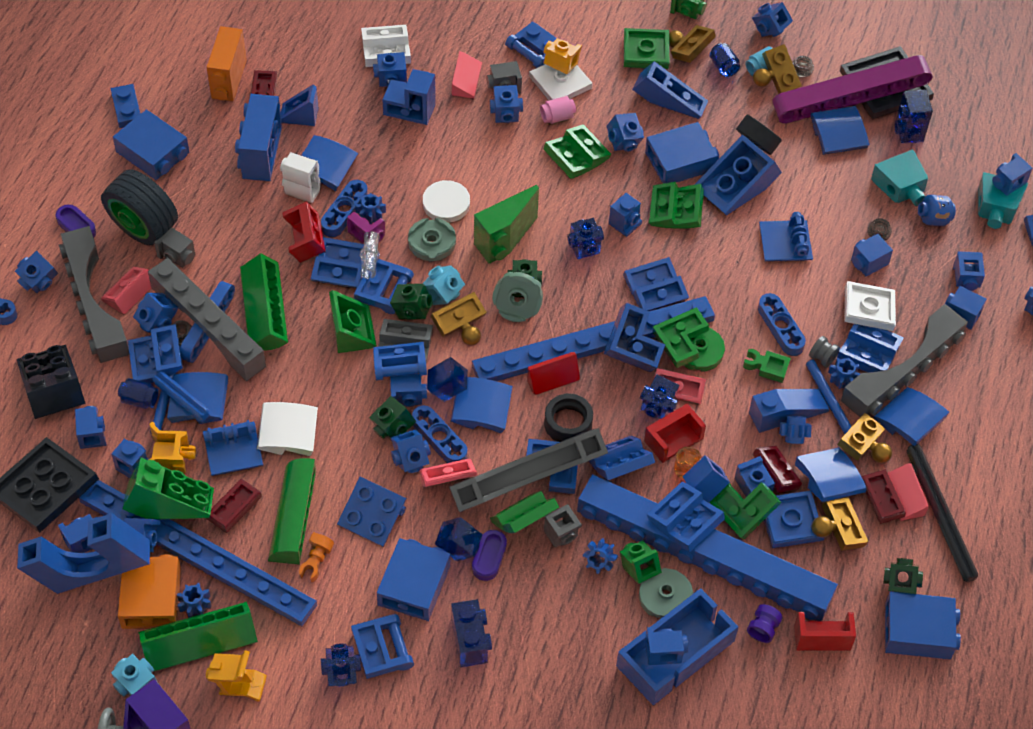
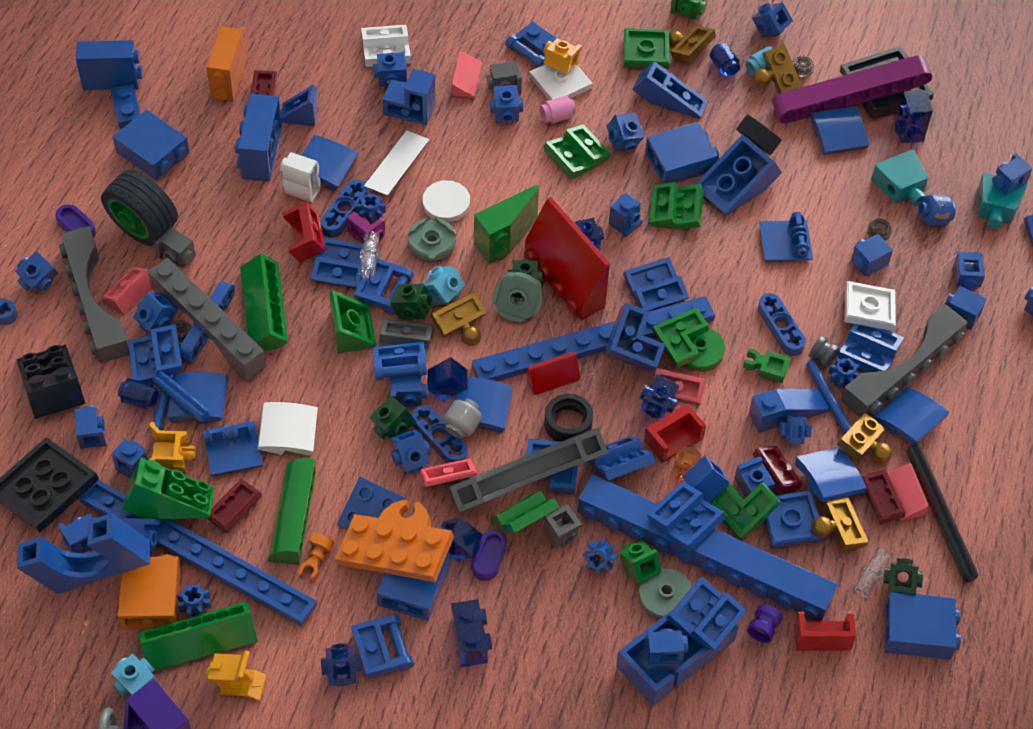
none -> blue brick [76,40,143,90]
none -> orange plate [335,500,454,582]
none -> white sticker [364,130,429,195]
none -> light grey head [443,398,482,439]
none -> red slope [524,197,610,321]
none -> blue slope [666,576,747,651]
none -> clear pin [852,546,893,599]

